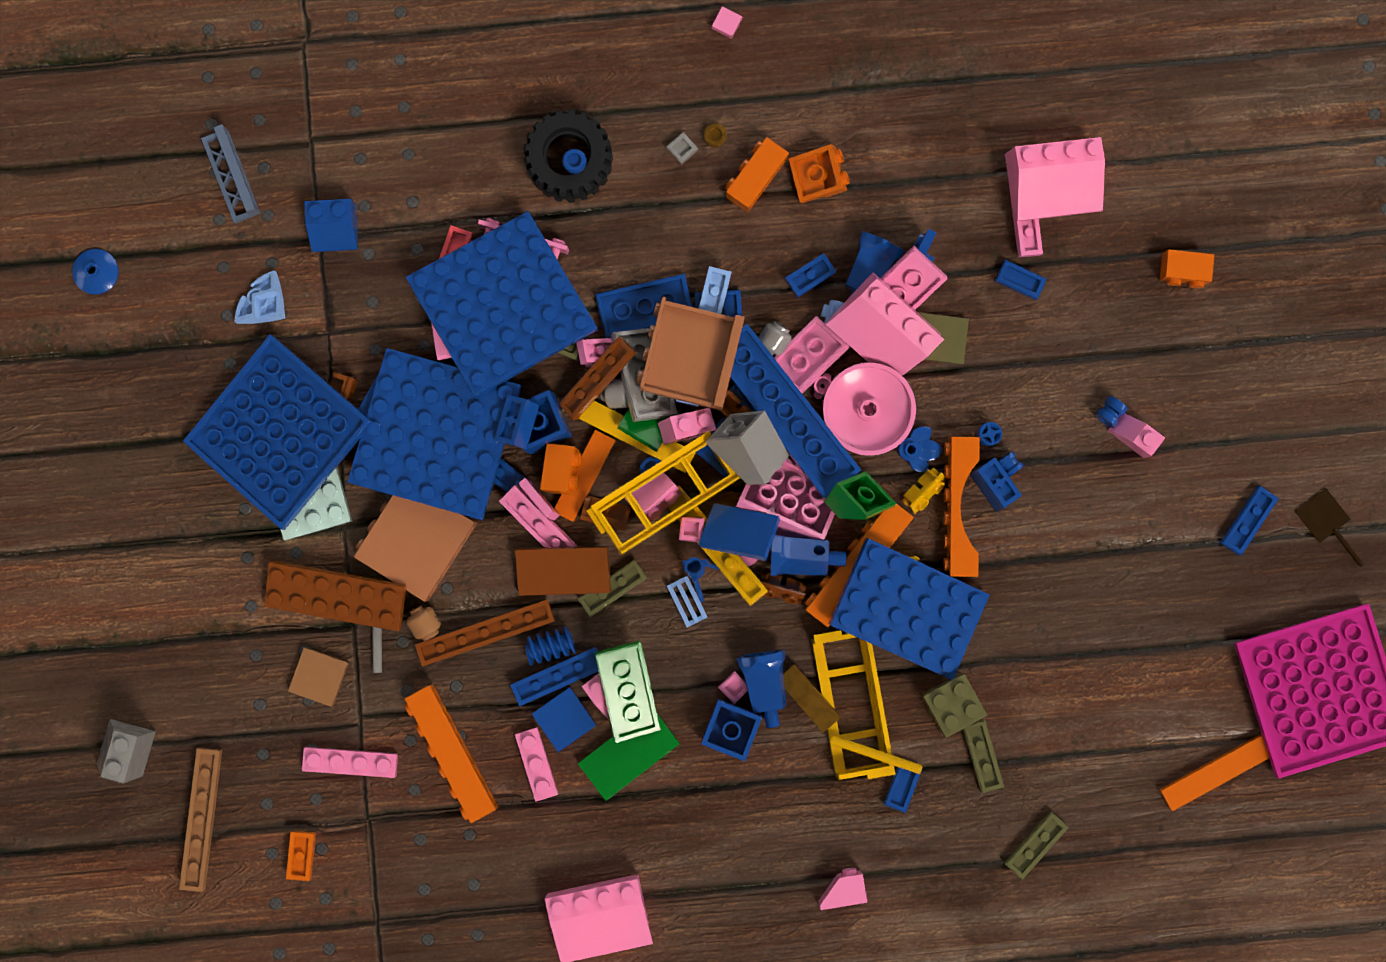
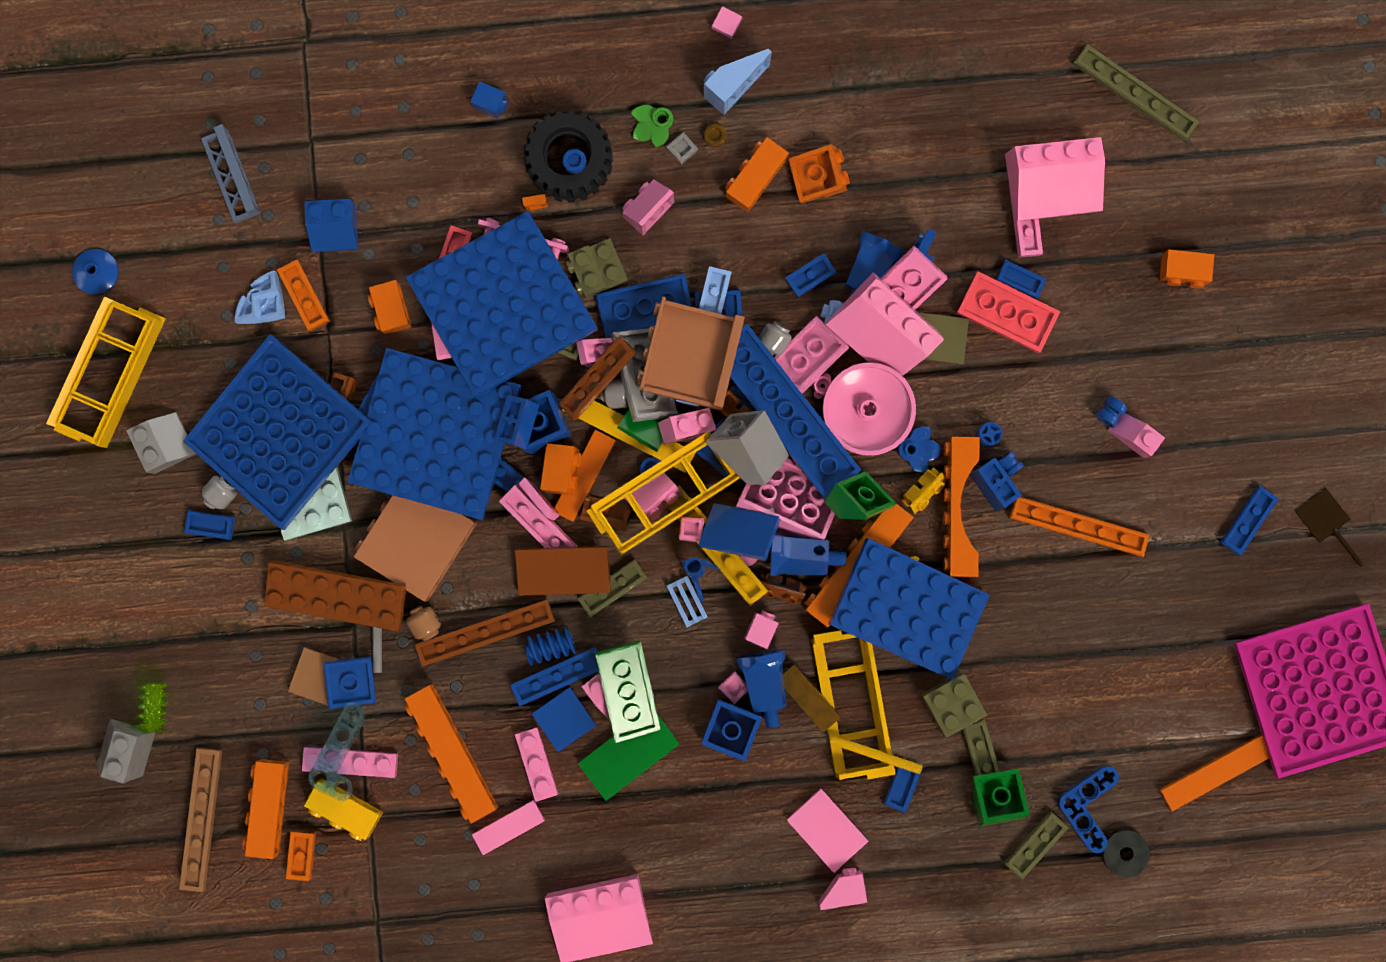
none -> yellow piece [46,297,166,448]
none -> light grey slope [126,412,196,474]
none -> clear neon green piece [135,683,169,732]
none -> blue tile [184,510,236,540]
none -> light grey head [202,475,237,509]
none -> orange brick [243,759,289,859]
none -> orange plate [277,259,330,332]
none -> yellow brick [304,778,383,841]
none -> clear light blue beam [309,702,366,801]
none -> blue tile [324,656,376,709]
none -> orange brick [368,280,412,335]
none -> blue brick [470,81,508,119]
none -> bright pink tile [472,800,545,855]
none -> orange tile [522,194,548,211]
none -> olive plate [566,238,628,299]
none -> bright pink slope [622,179,674,235]
none -> bright green plate [631,105,673,148]
none -> light blue slope [704,49,772,115]
none -> bright pink brick [744,610,778,649]
none -> bright pink tile [786,788,868,873]
none -> coral plate [956,271,1060,354]
none -> green slope [972,769,1030,827]
none -> orange tile [1009,497,1150,557]
none -> blue beam [1057,765,1119,853]
none -> olive tile [1073,44,1199,142]
none -> pearl dark grey tile [1102,829,1150,877]

